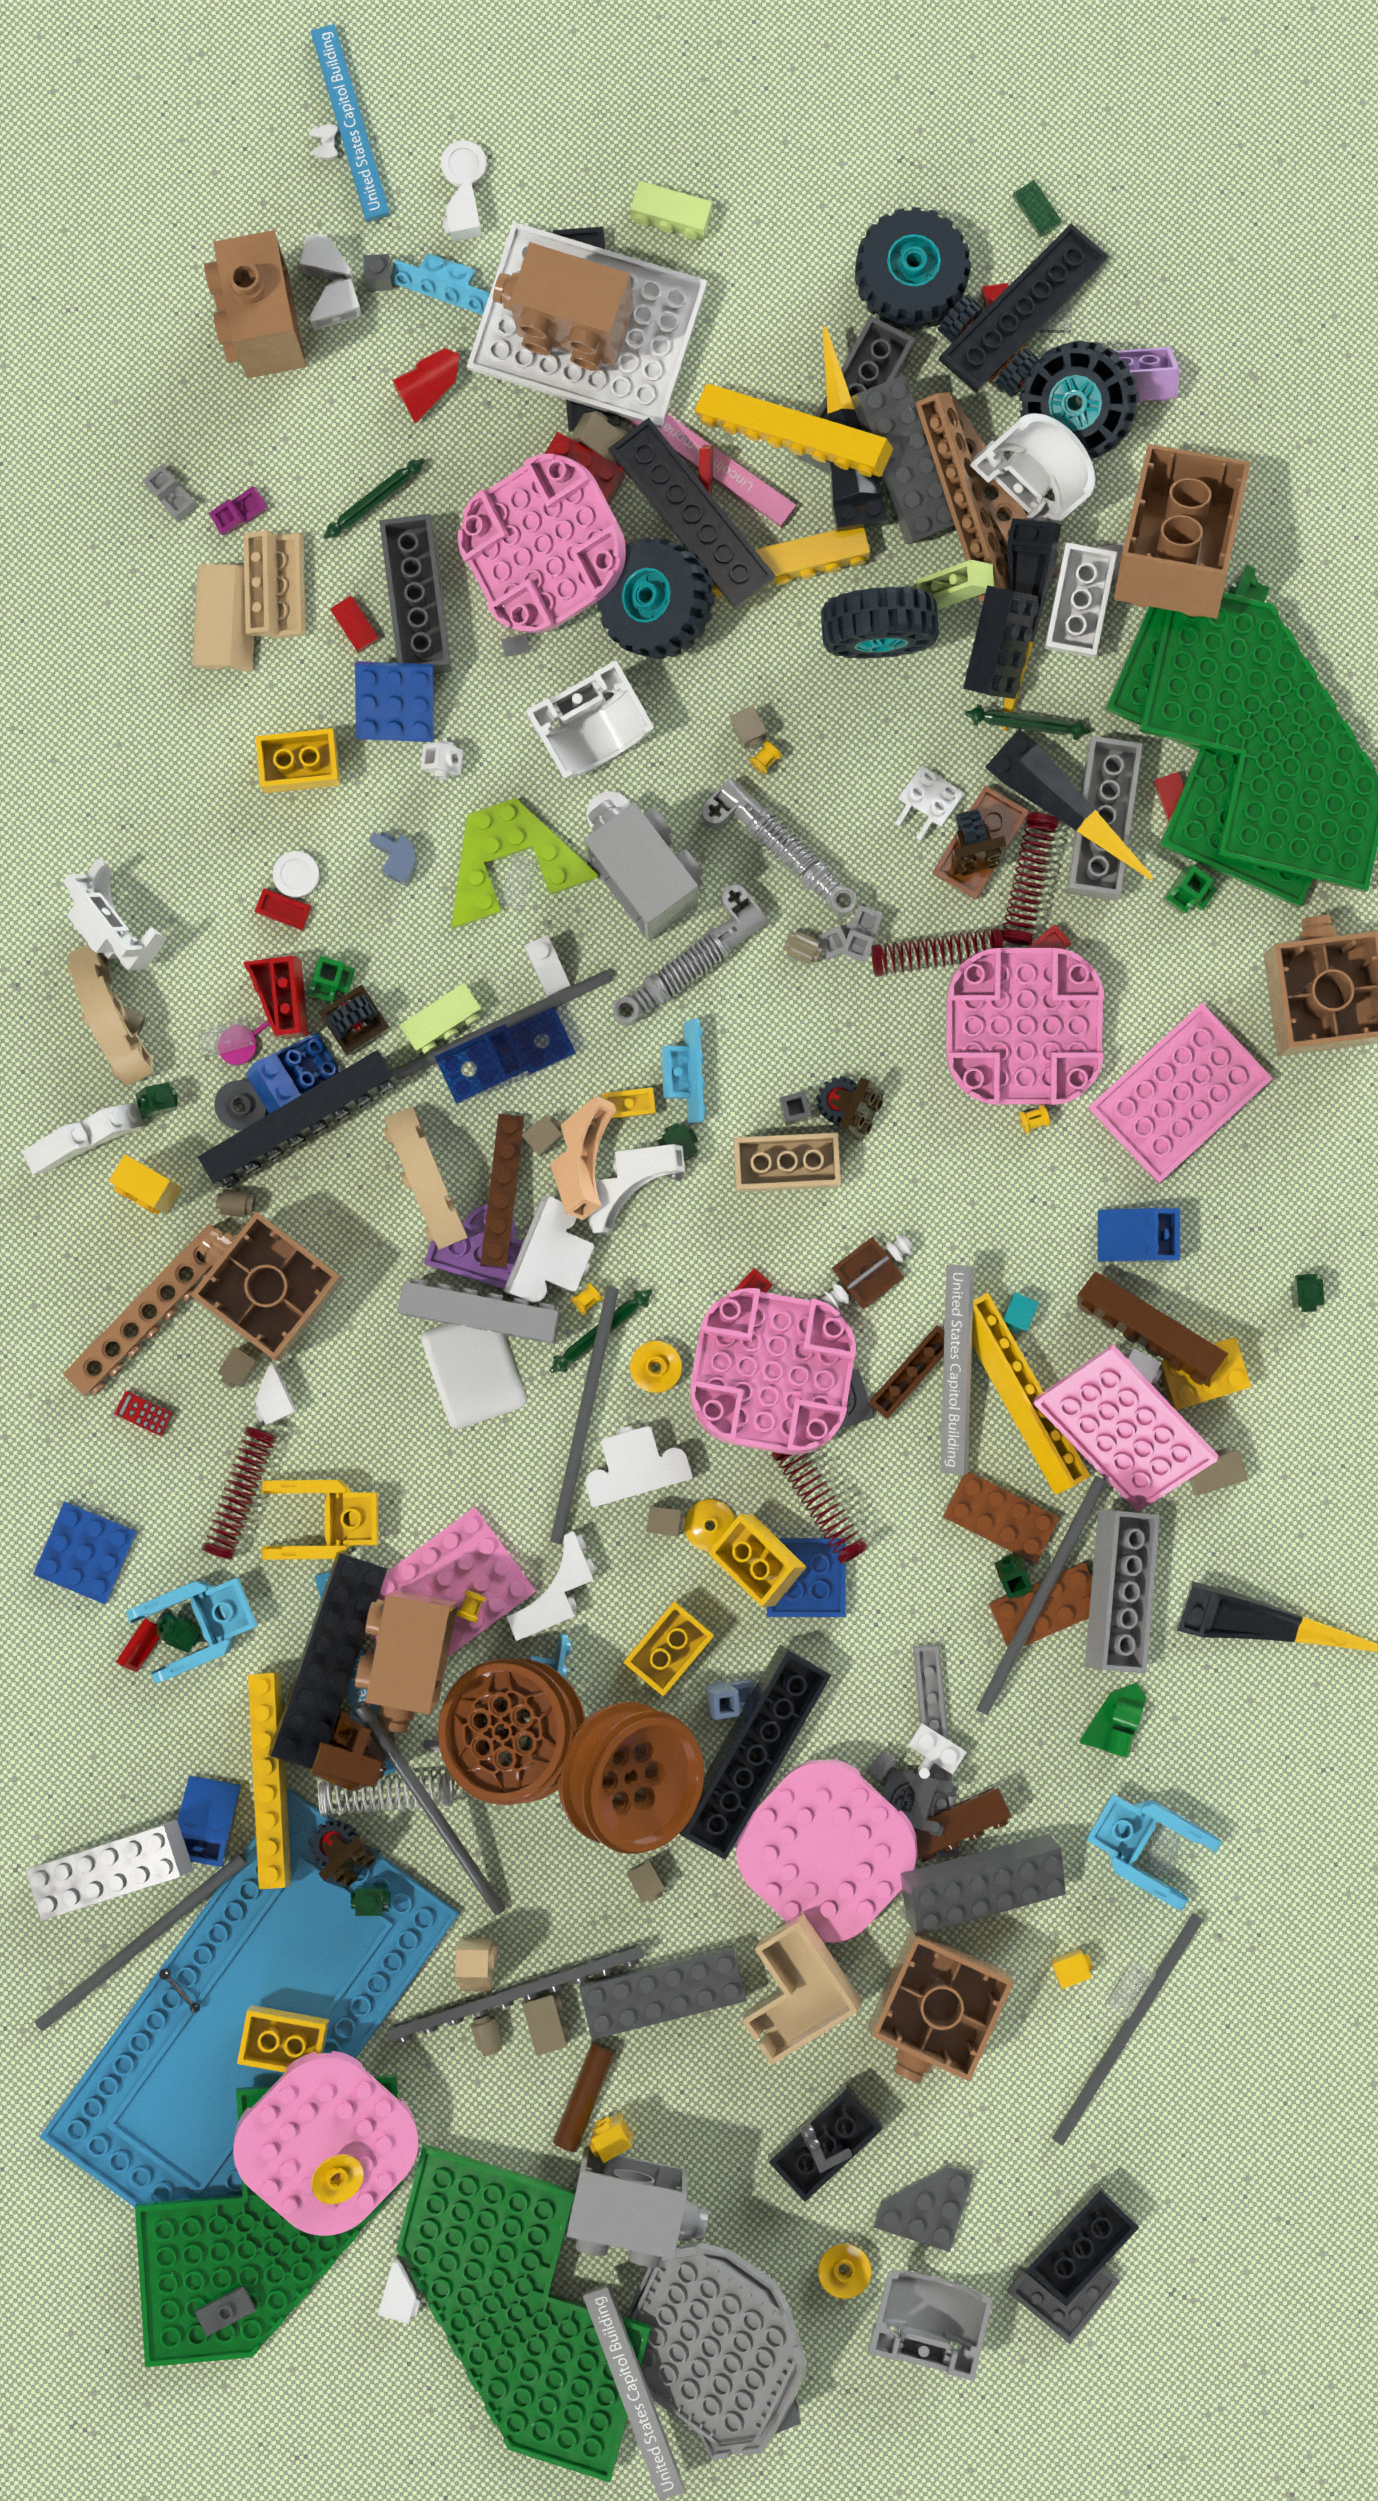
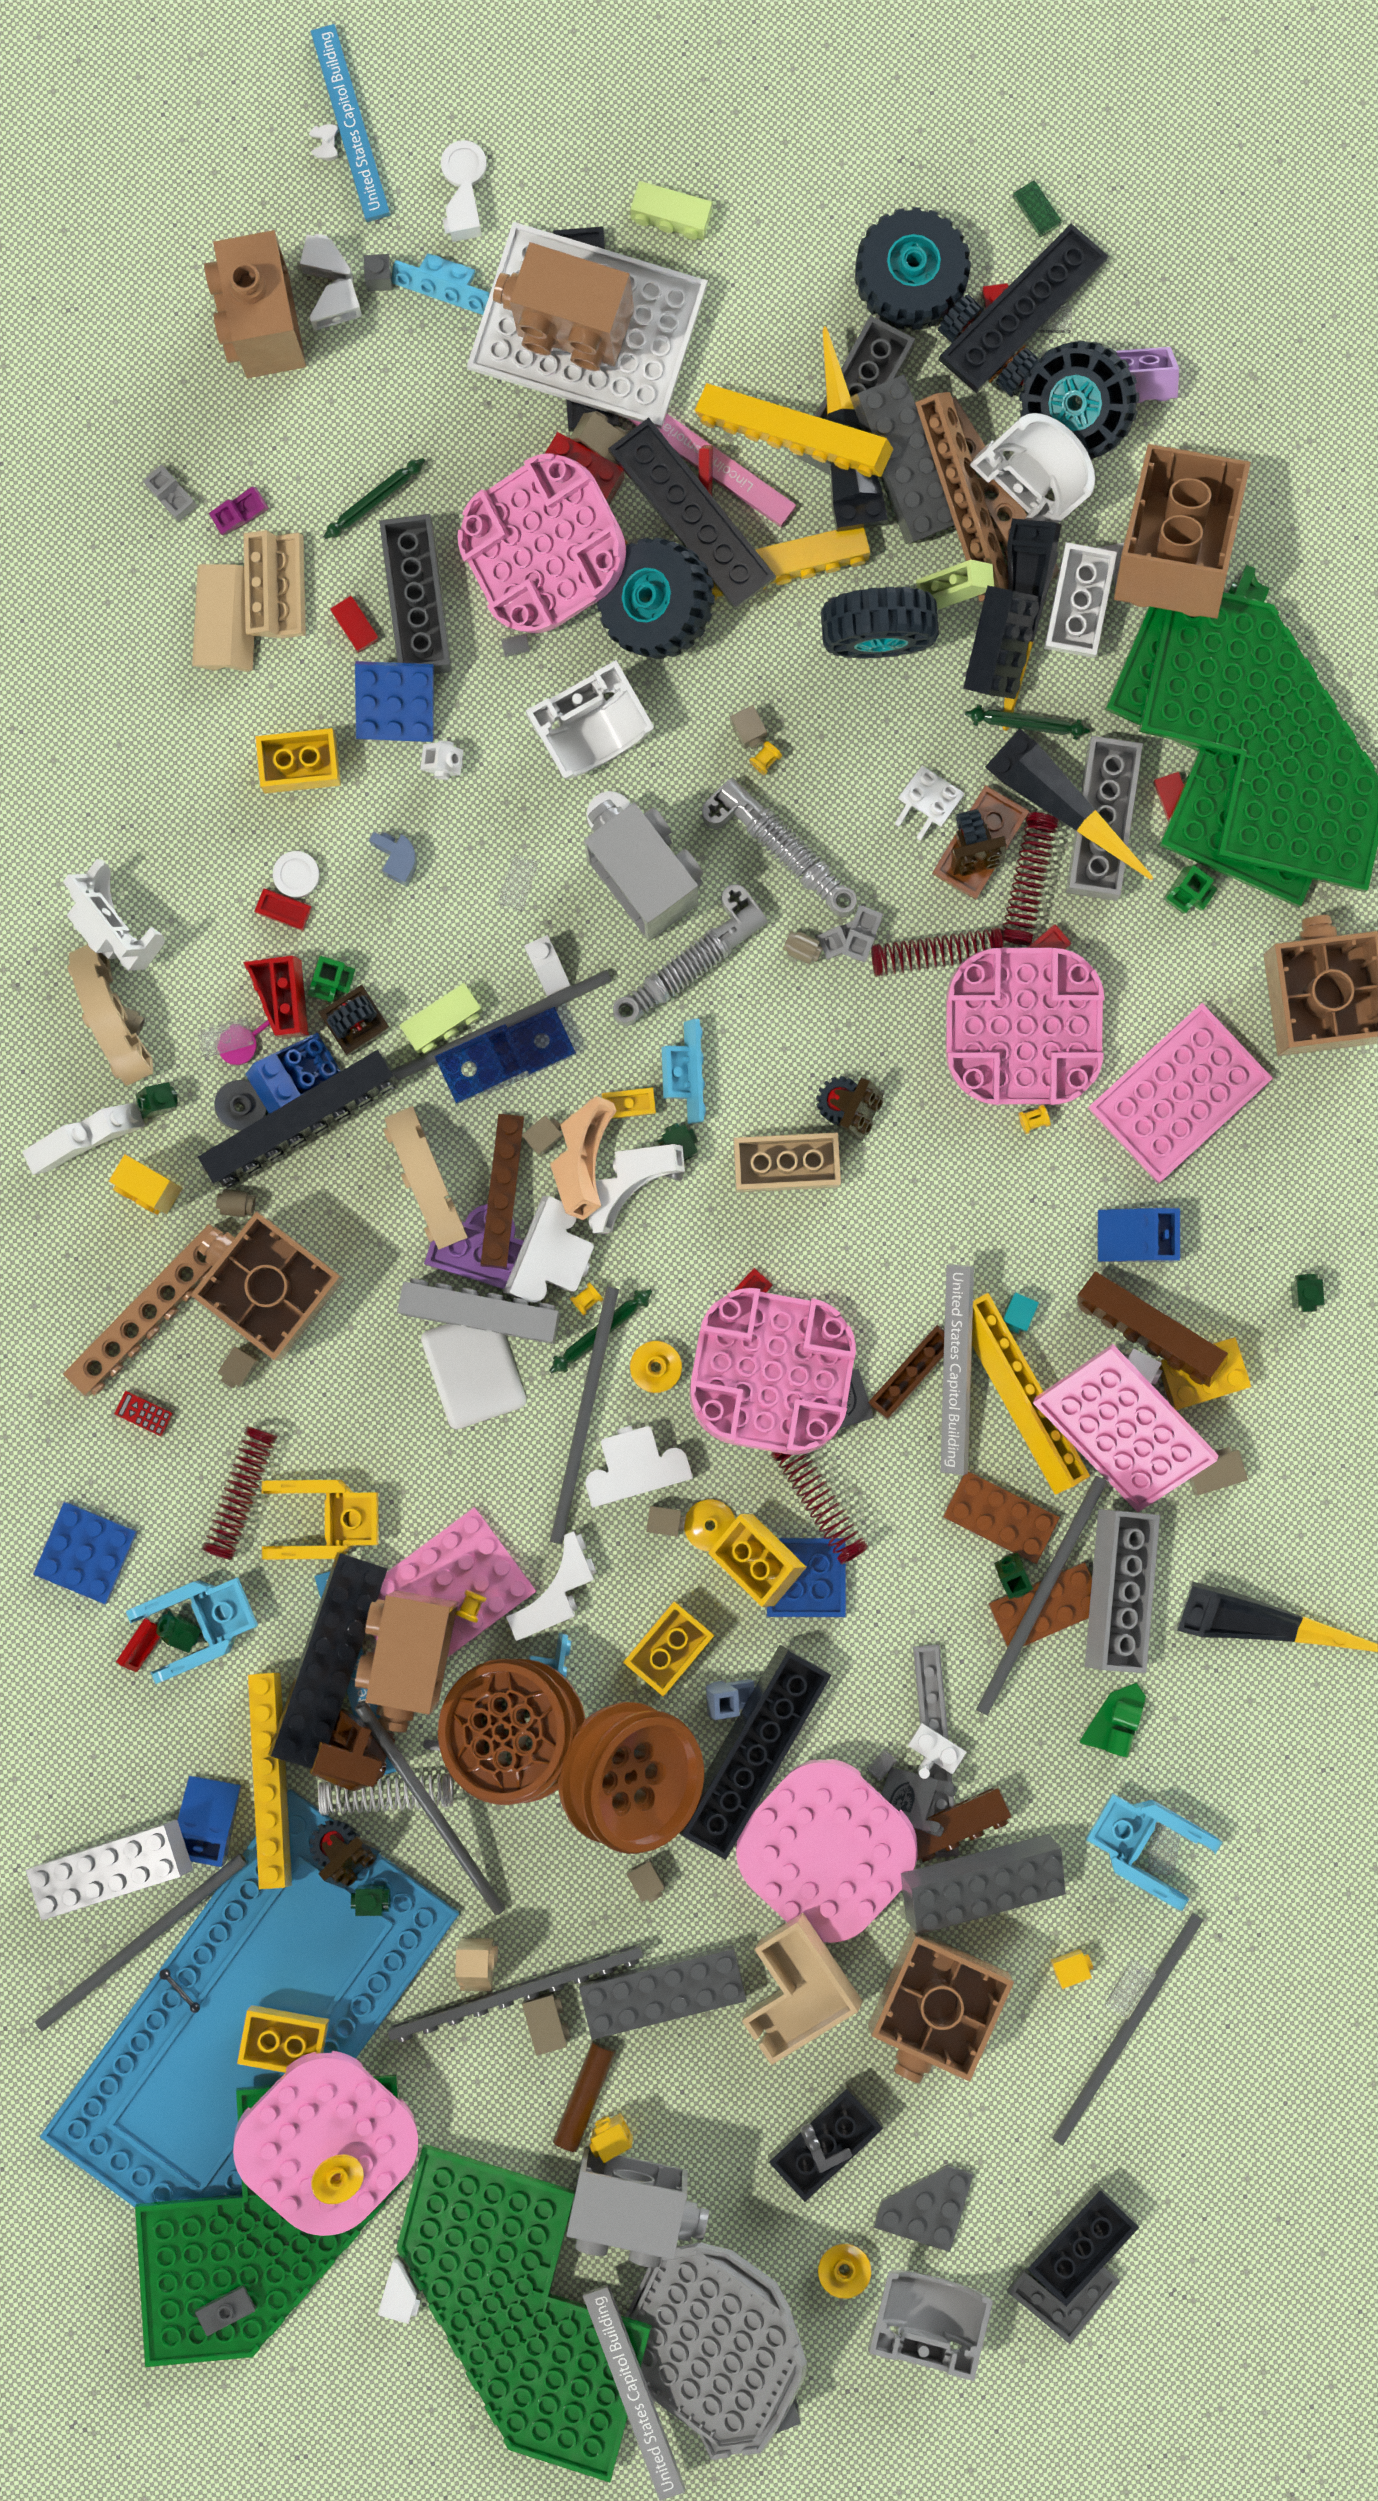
white slope [254,1364,297,1426] -> none
red panel [392,348,460,423] -> none
lime wing [452,798,598,929] -> none
dark tan brick [470,2013,503,2056] -> none
dark grey brick [779,1091,812,1126] -> none
reddish brown plate [822,1234,913,1311] -> none

